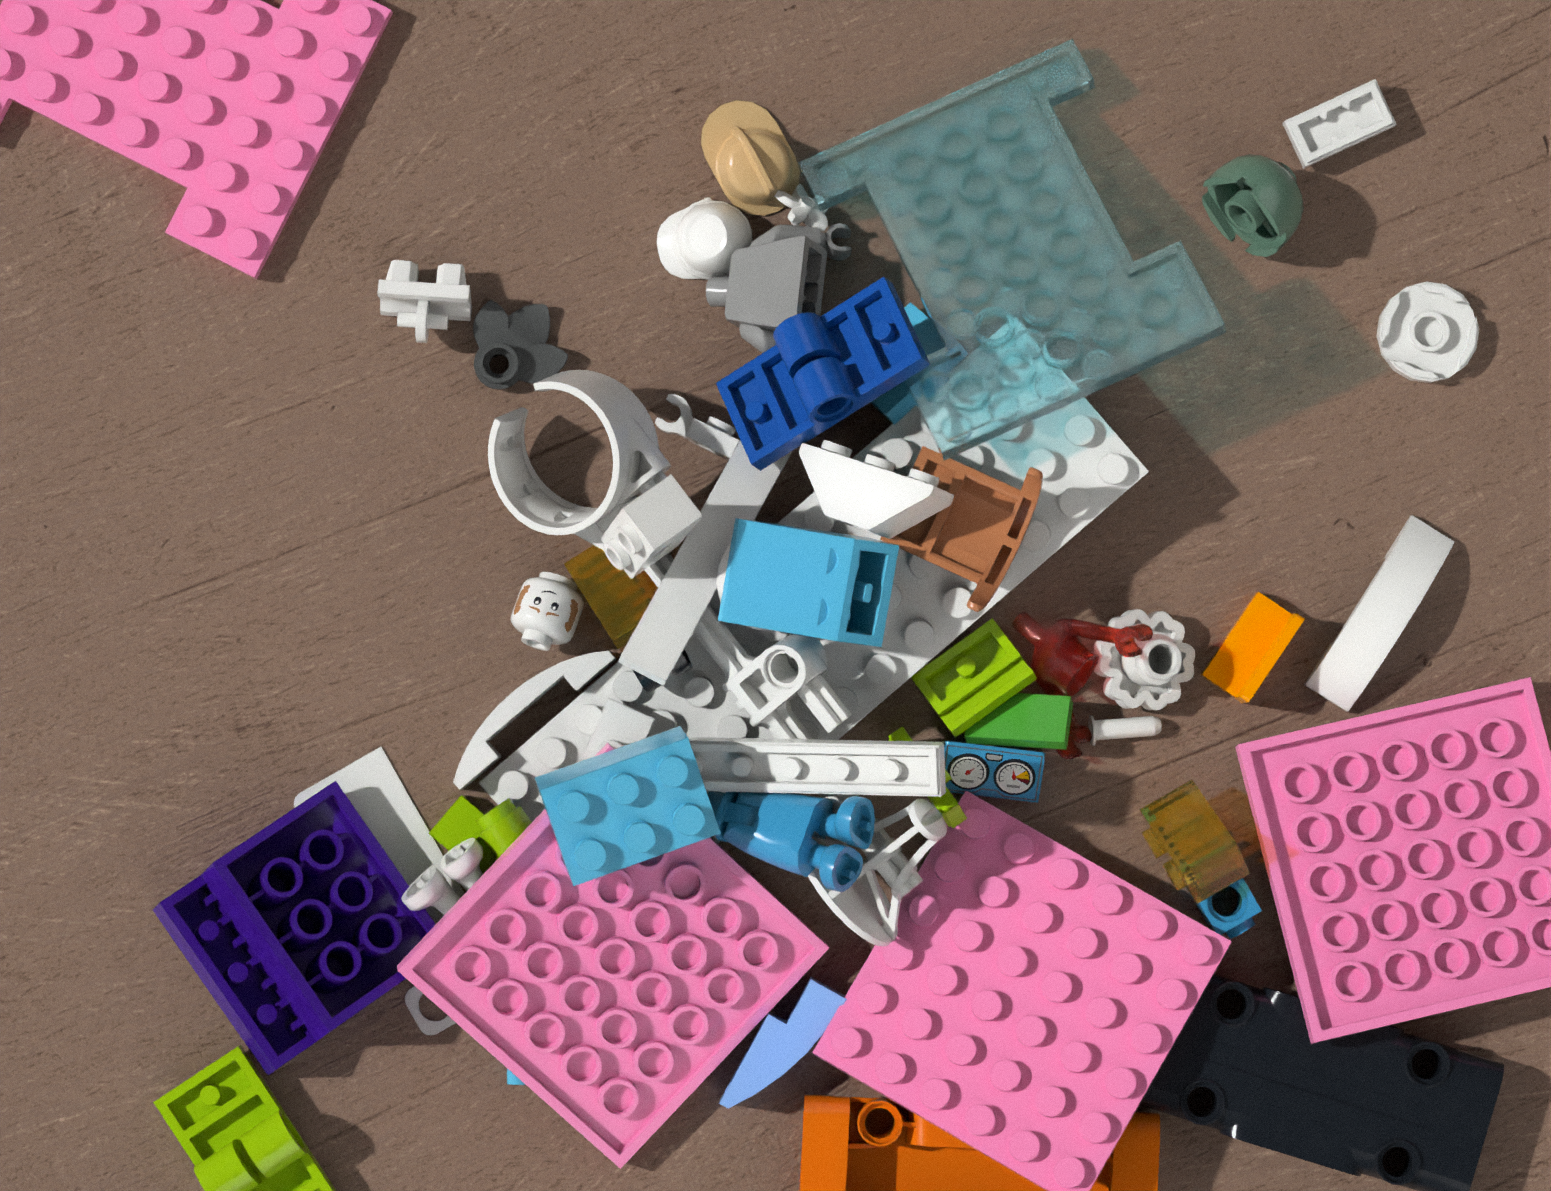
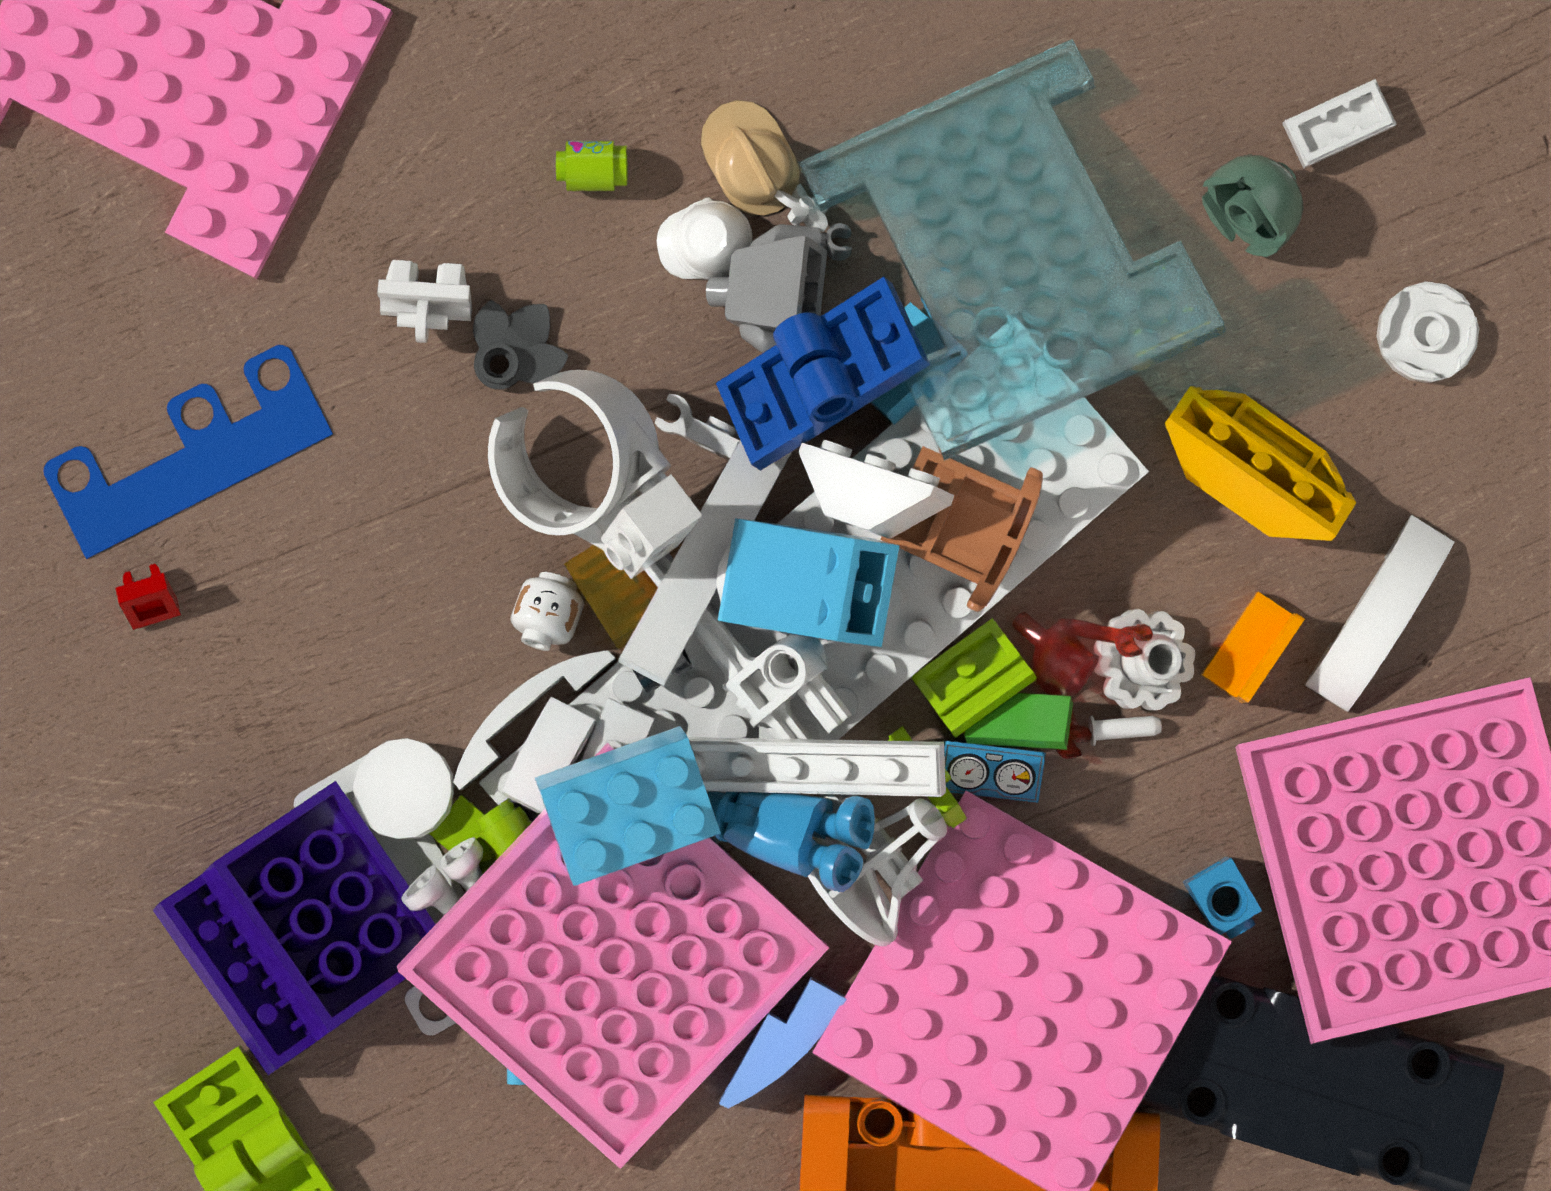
clear yellow brick [1139,780,1250,904] -> none
none -> blue piece [43,345,333,559]
none -> red tile [115,563,181,630]
none -> white tile [353,738,455,840]
none -> white slope [502,697,596,814]
none -> lime brick [556,141,628,191]
none -> yellow wedge [1165,386,1357,541]

